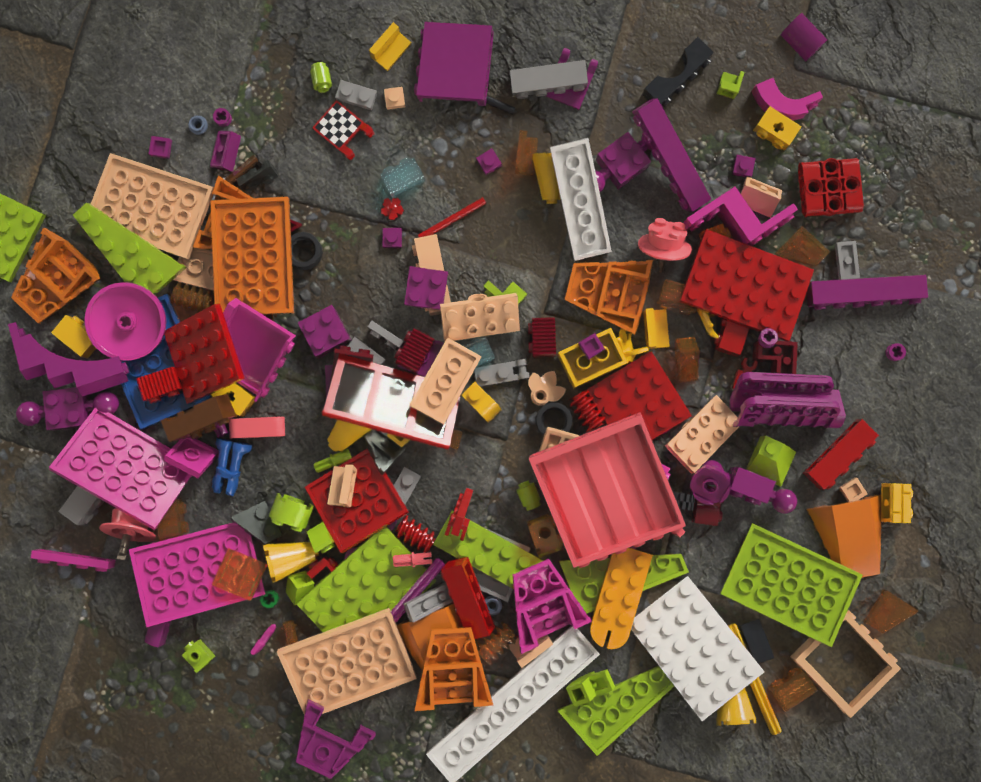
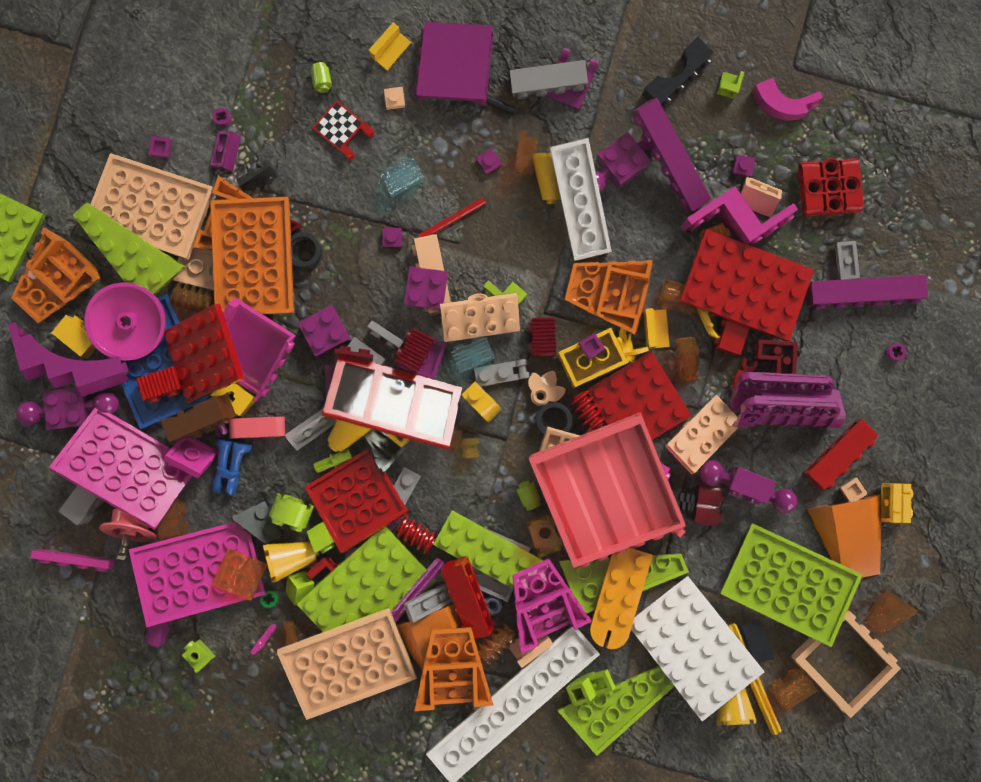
sand blue plate [188,116,208,135] -> none
reddish brown slope [225,155,262,187] -> none
magenta wing [296,699,376,779] -> none
light nougat panel [327,465,357,507] -> none
light grey plate [335,80,377,110] -> none
red plant [381,198,404,220] -> none
coral axle [393,552,432,568] -> none
light nougat plate [409,338,482,425] -> none
red plate [445,488,473,541] -> none
coral piece [638,218,692,272] -> none
magenta plate [690,465,731,505] -> none
lime slope [746,436,796,487] -> none
yellow brick [753,106,802,151] -> none
magenta bush [758,328,778,348] -> none
clear orange wing [775,226,830,266] -> none
magenta brick [780,13,827,62] -> none
none -> light grey plate [285,404,339,450]
none -> clear yellow wheel [460,438,480,458]

